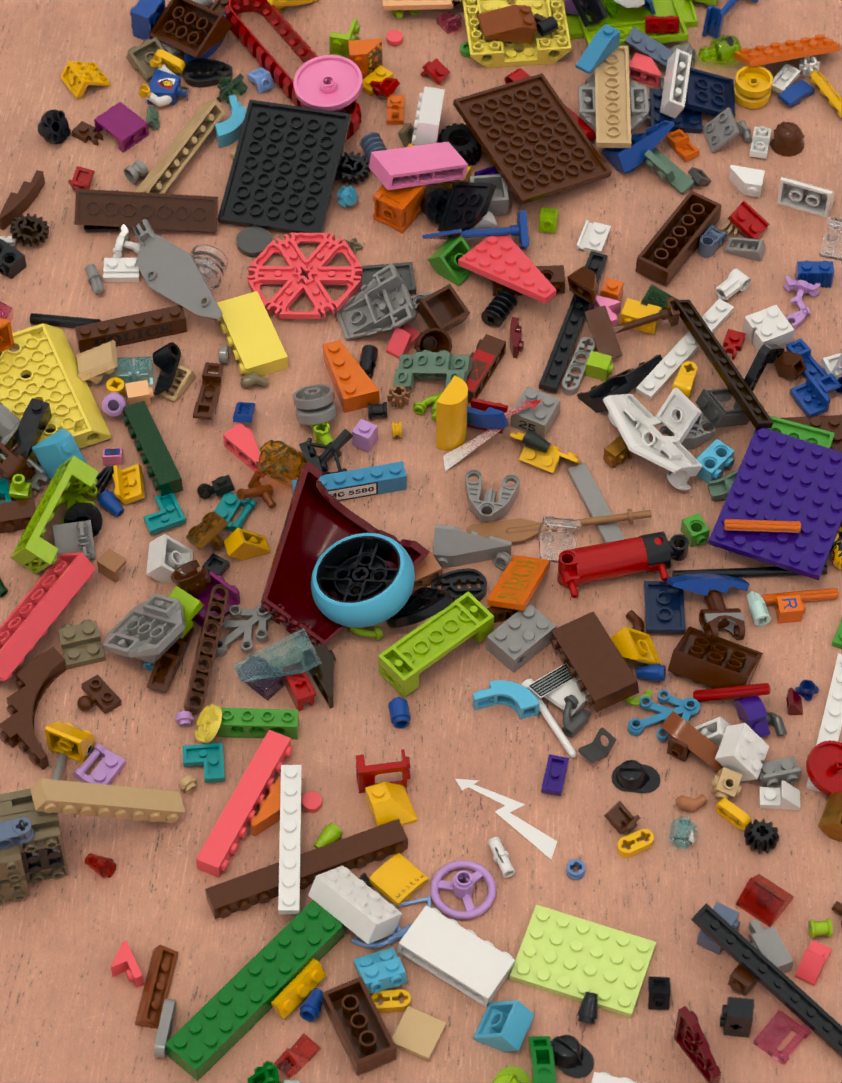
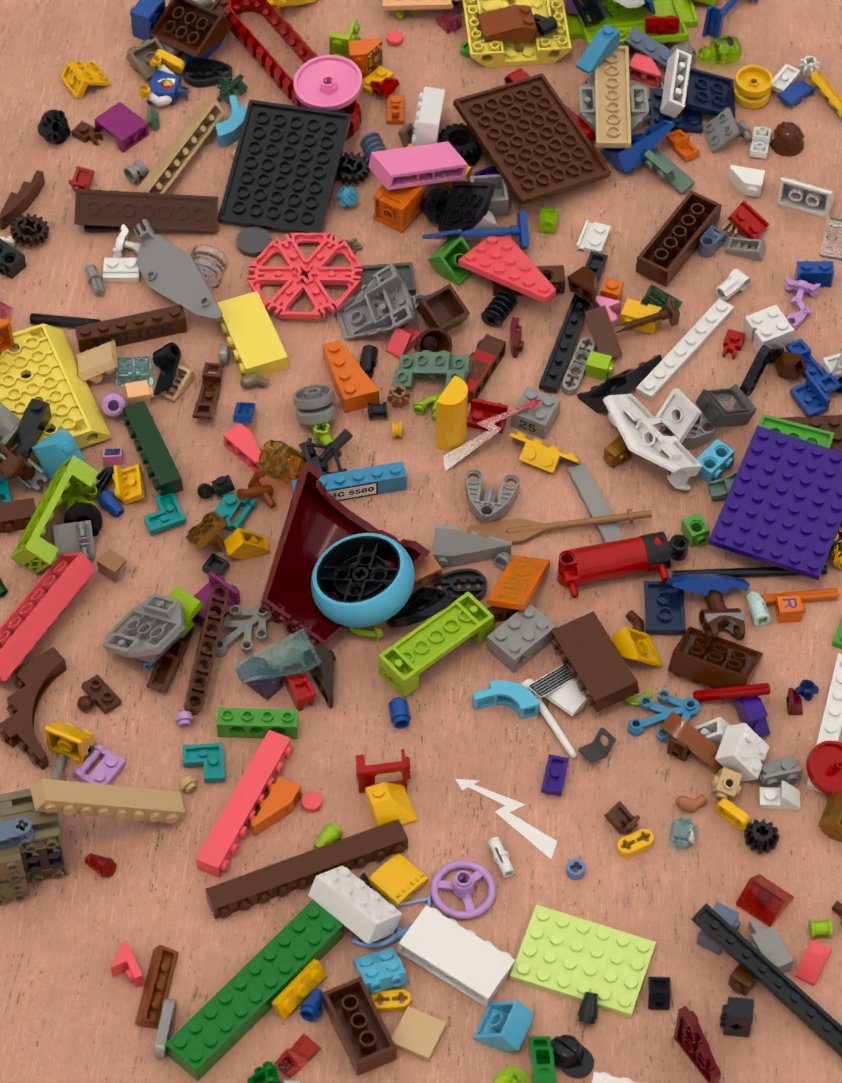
lime axle [9,474,32,500] -> none
dark tan plate [58,619,106,669] -> none
yellow wheel [106,377,126,397] -> none
white slope [146,534,193,583] -> none
reddish brown helmet [171,560,212,597] -> none
light yellow tile [195,704,222,744] -> none
light blue bracket [247,67,274,94] -> none
white plate [278,765,302,914] -> none
lavender brick [352,419,378,452] -> none
red bracket [420,58,451,85] -> none
blue slope [467,406,508,429] -> none
pearl dark grey cone [521,430,551,453] -> none
clear bracket [538,516,581,563] -> none
dark grey plant [562,695,591,738] -> none
black piece [611,760,661,793] -> none
blue cone [636,663,666,683] -> none
yellow piece [672,361,697,398] -> none
dark brown plate [674,300,774,429] -> none
dark grey plate [688,167,711,186] -> none
orange axle [724,519,801,533] -> none
orange plate [734,34,840,67] -> none
clear pink plate [753,1010,811,1064] -> none
dark grey arm [766,712,787,737] -> none

